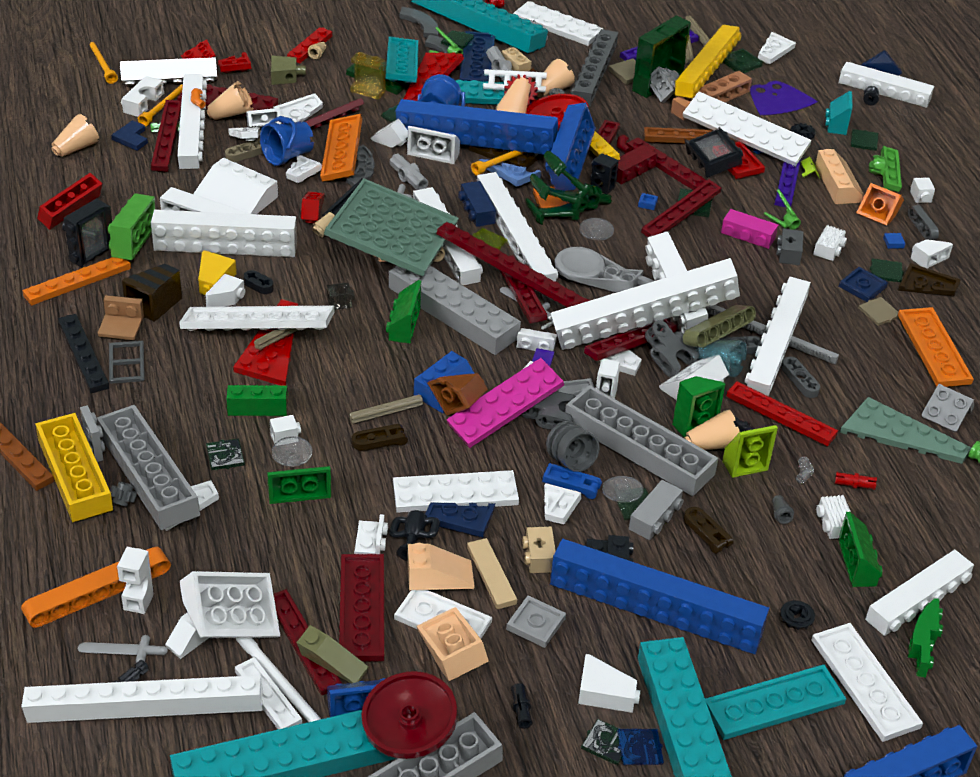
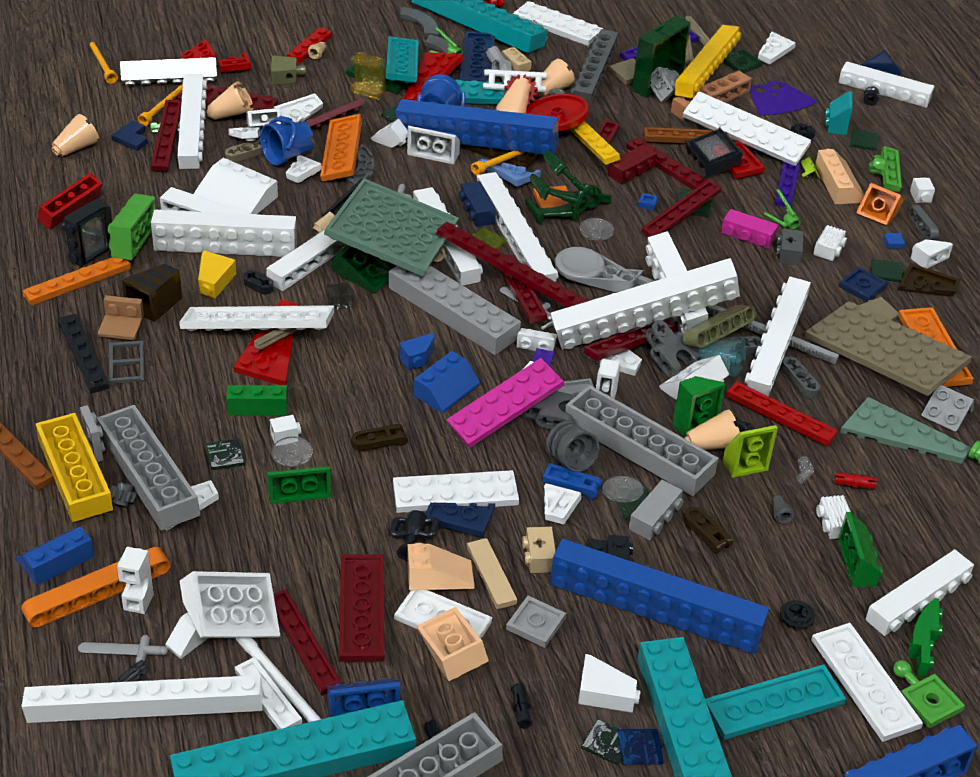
white arch [121,76,164,117] -> none
orange arm [190,88,206,108] -> none
white slope [205,274,245,307] -> none
olive slope [297,625,369,683] -> none
red slope [301,191,325,223] -> none
dark tan axle [349,394,423,424] -> none
white bracket [354,514,388,554] -> none
dark red dish [362,671,458,759] -> none
green slope [386,280,422,344] -> none
light grey piece [390,153,428,190] -> none
dark orange slope [427,373,488,416] -> none
clear green piece [441,30,474,48] -> none
blue brick [545,103,596,191] -> none
black brick [590,153,619,194] -> none
dark red arm [616,135,631,154] -> none
none -> blue slope [15,527,95,586]
none -> white brick [266,230,348,291]
none -> dark green slope [330,246,392,294]
none -> blue slope [399,333,435,370]
none -> dark tan plate [805,301,972,396]
none -> bright green plate [893,660,965,729]

